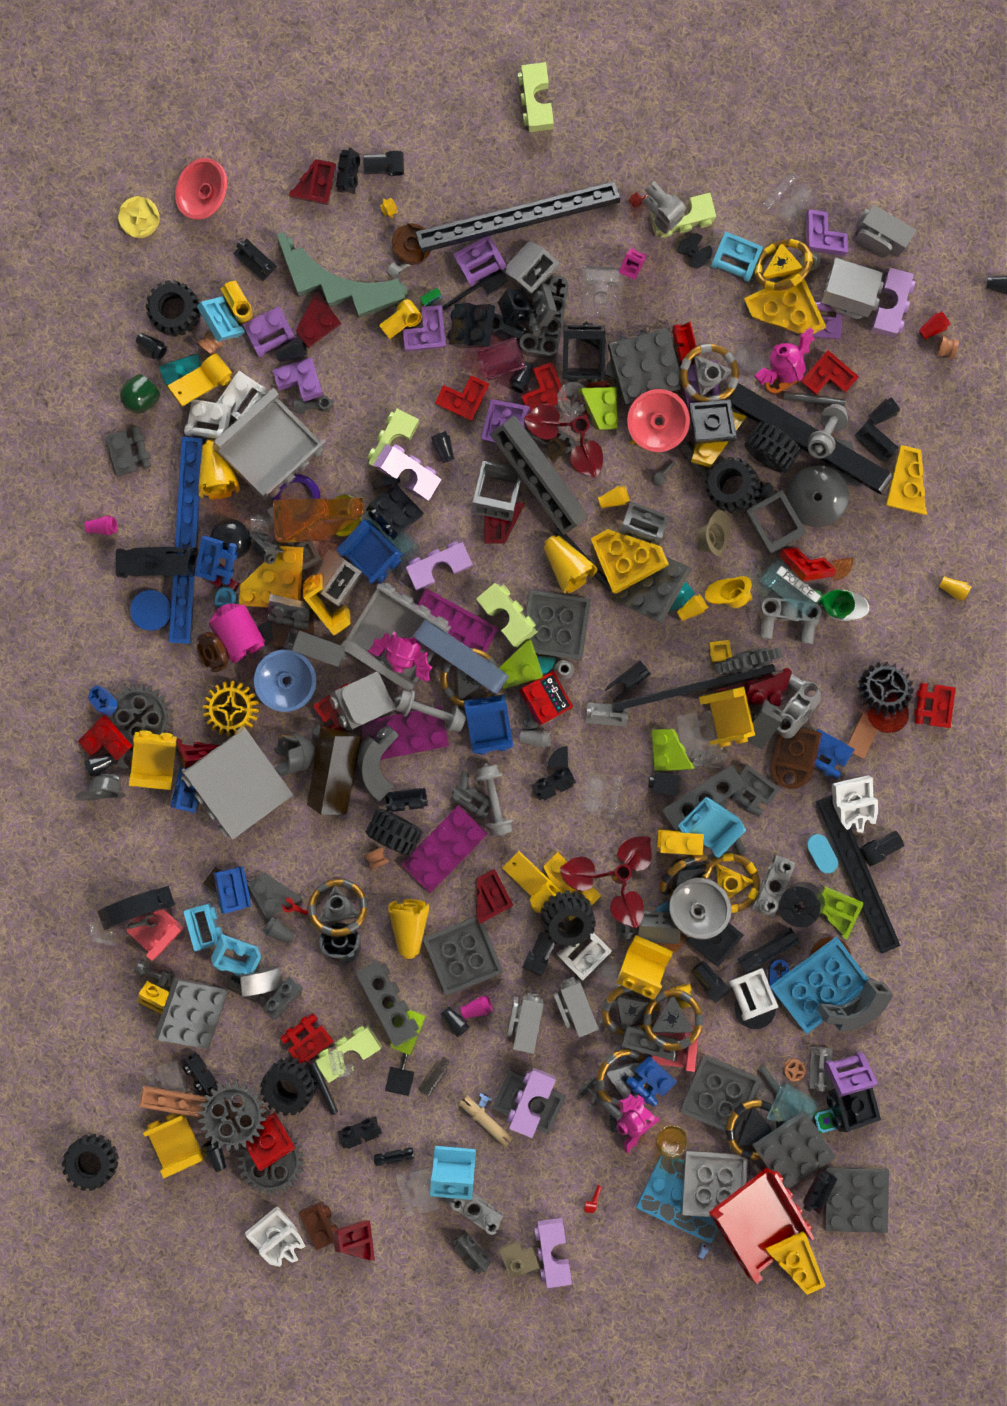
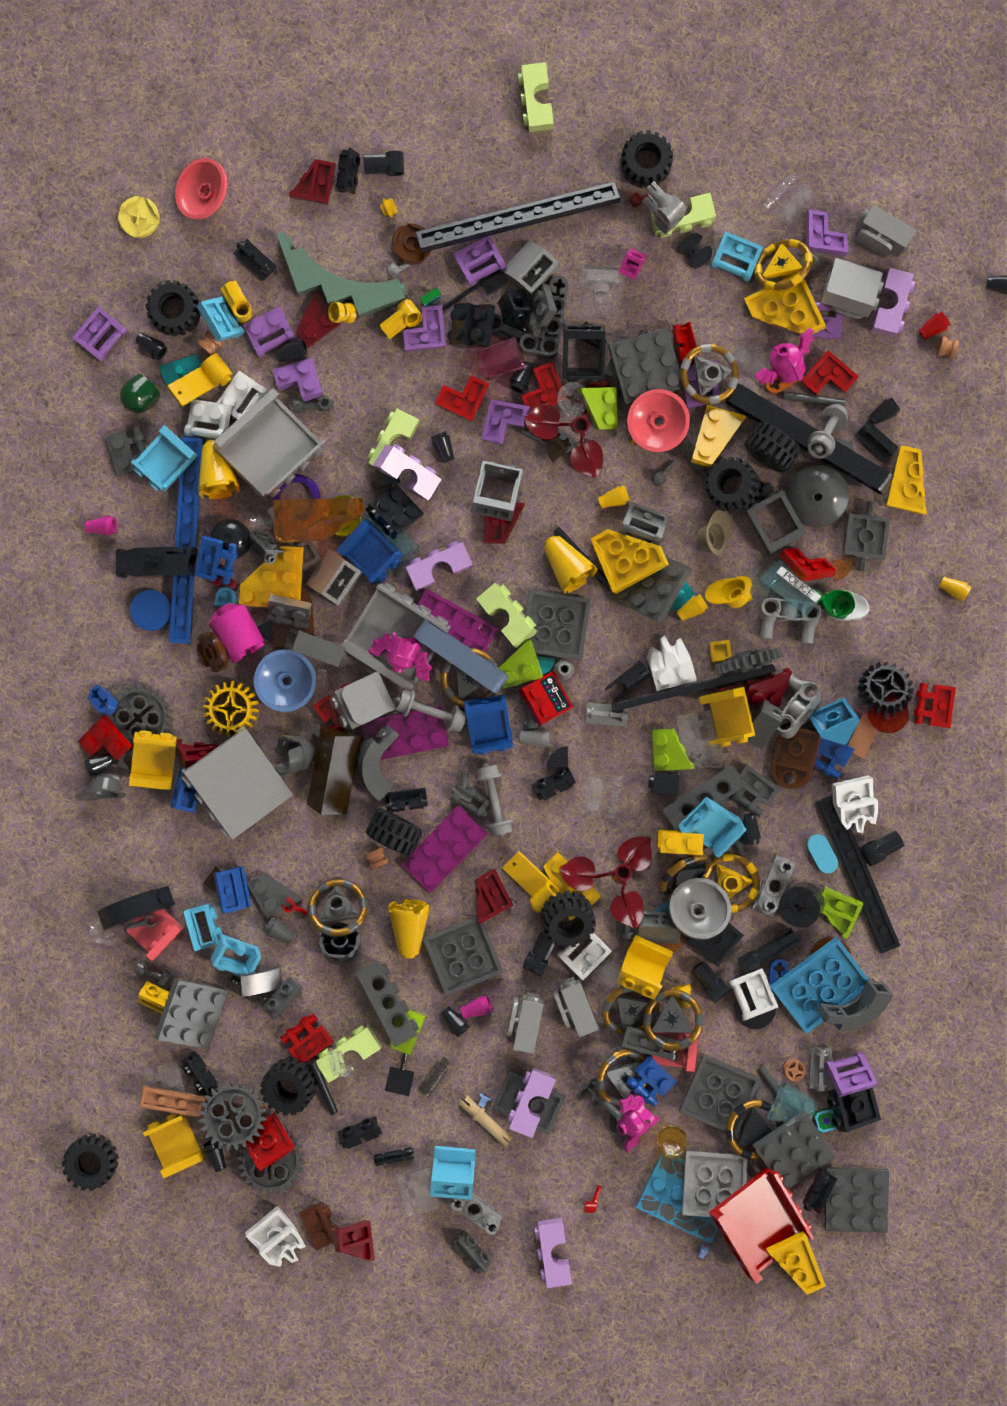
yellow panel [303,573,351,636] -> none
dark grey brick [489,415,588,535] -> none
dark tan brick [499,1240,540,1279] -> none
plate [689,400,737,444] -> none
none -> medium lavender plate [72,306,128,362]
none -> medium azure panel [131,425,198,492]
none -> yellow wheel [328,302,357,324]
none -> black tyre [620,130,673,188]
none -> white plate [647,635,697,691]
none -> black cone [741,814,761,845]
none -> dark azure slope [809,697,859,745]
none -> dark grey plate [843,501,890,572]

